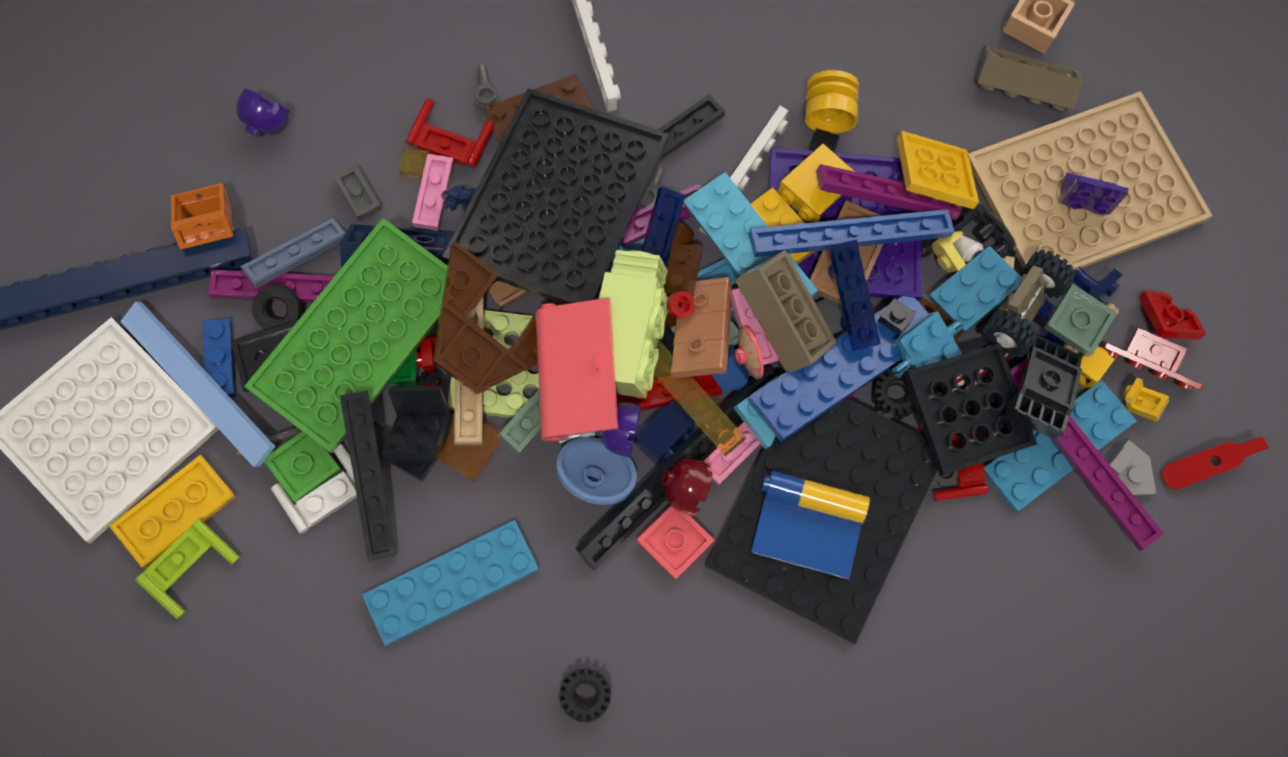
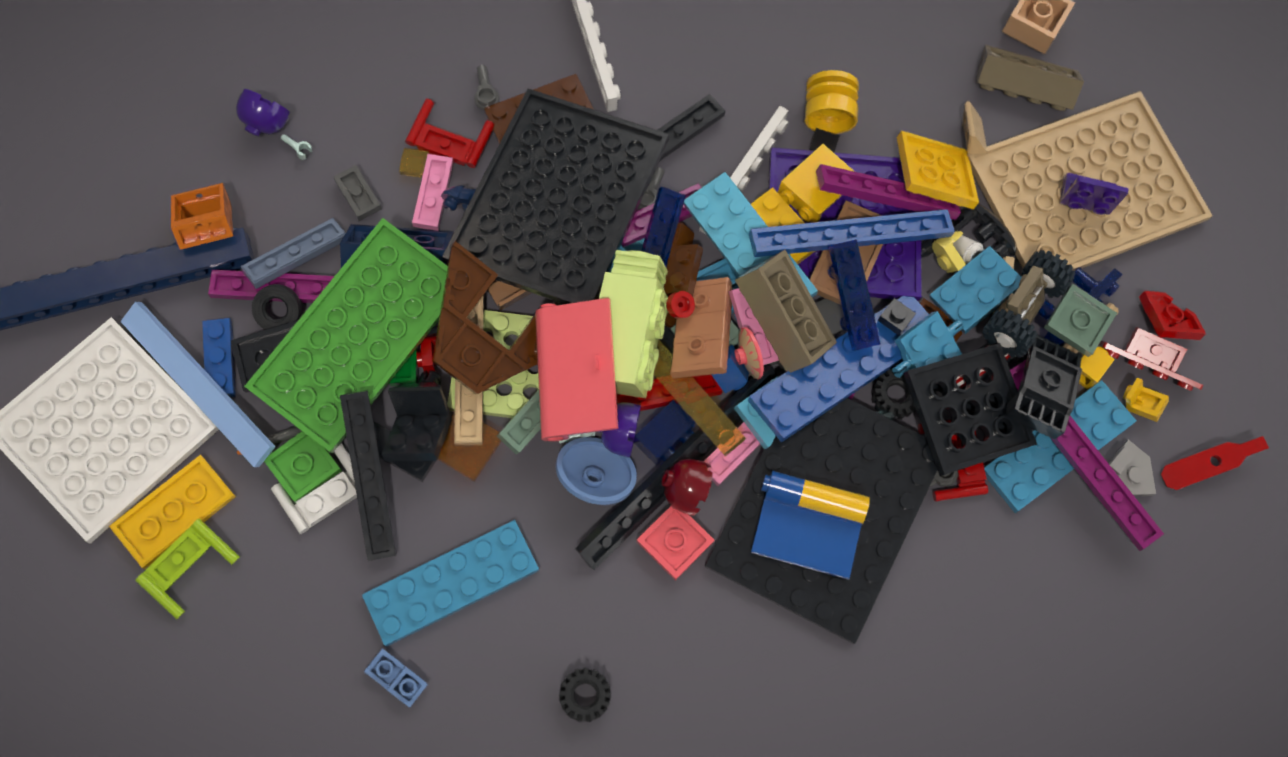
none -> light aqua hand [281,134,312,160]
none -> medium blue slope [364,648,428,708]
none -> tan slope [963,101,987,155]

